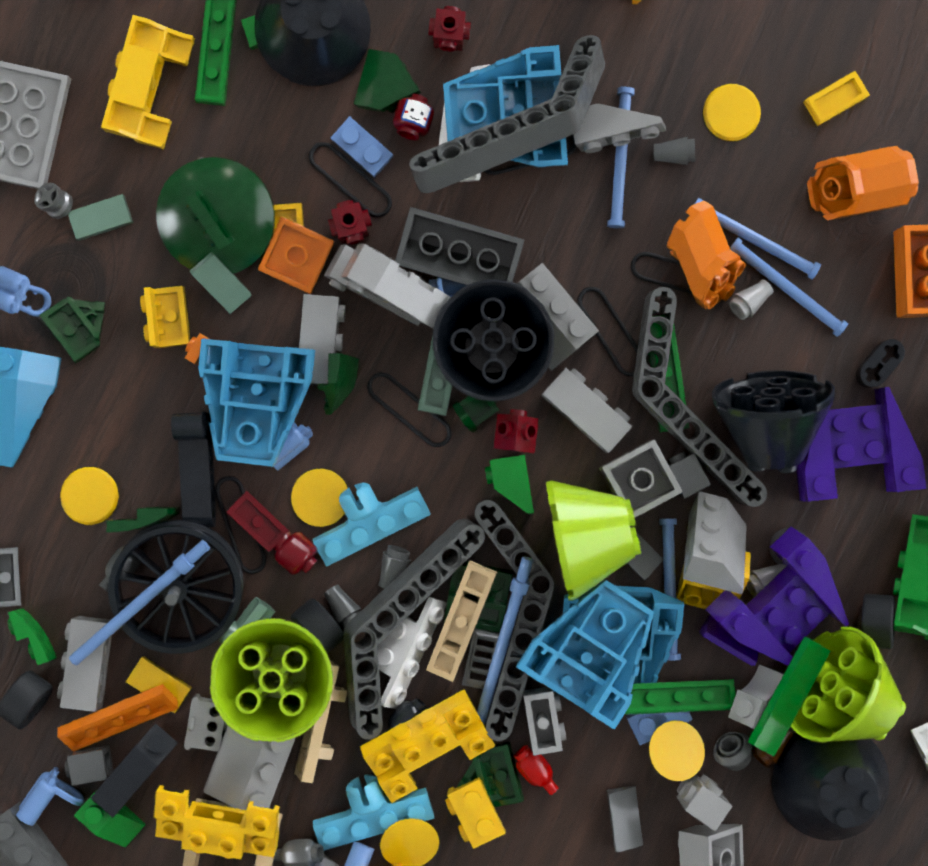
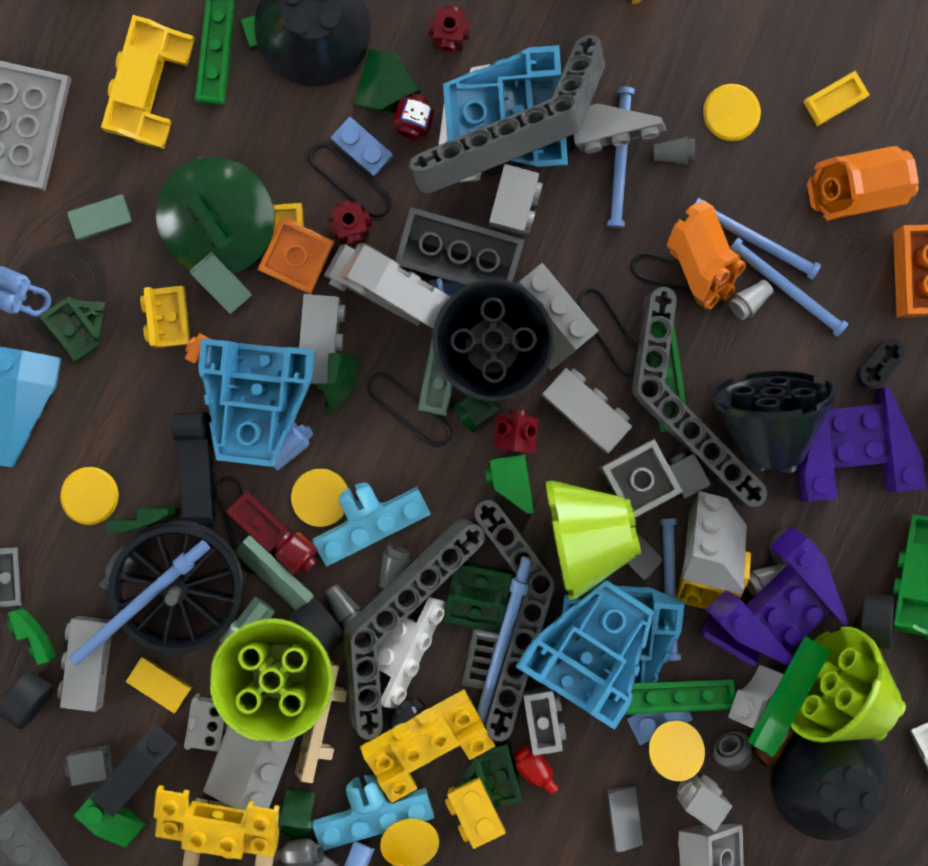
medium blue piece [16,767,85,826] -> none
flat silver wheel [34,182,73,219] -> none
orange plate [57,684,178,752] -> none
tan hinge [426,560,497,682] -> none
none -> sand green tile [235,536,314,611]
none -> dark green tile [278,789,315,839]
none -> light grey brick [489,164,543,239]

